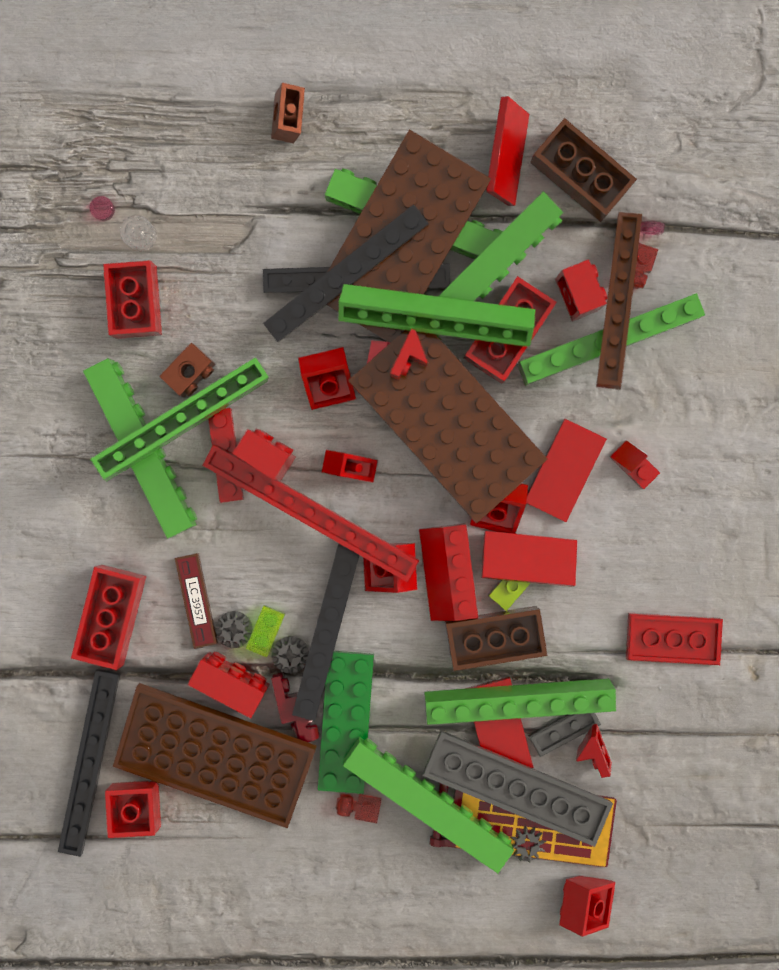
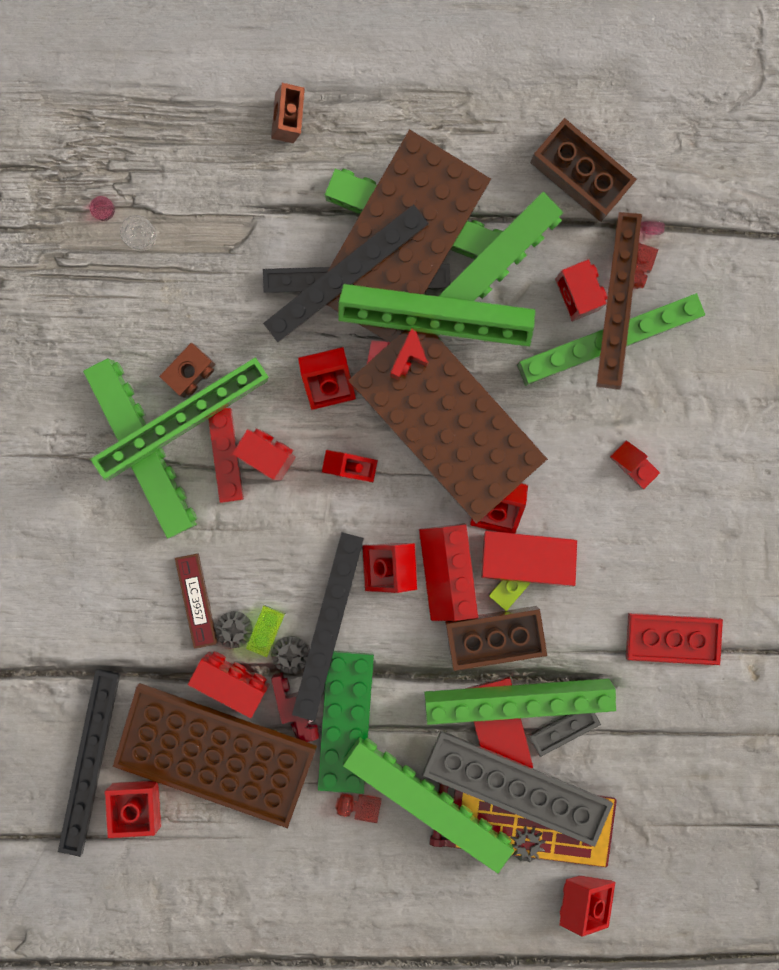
red brick [71,565,147,670] -> none
red brick [103,260,162,339] -> none
red plate [202,445,420,582] -> none
red brick [463,276,557,384] -> none
red tile [486,96,530,206] -> none
red tile [526,419,607,522] -> none
red slope [576,724,612,778] -> none

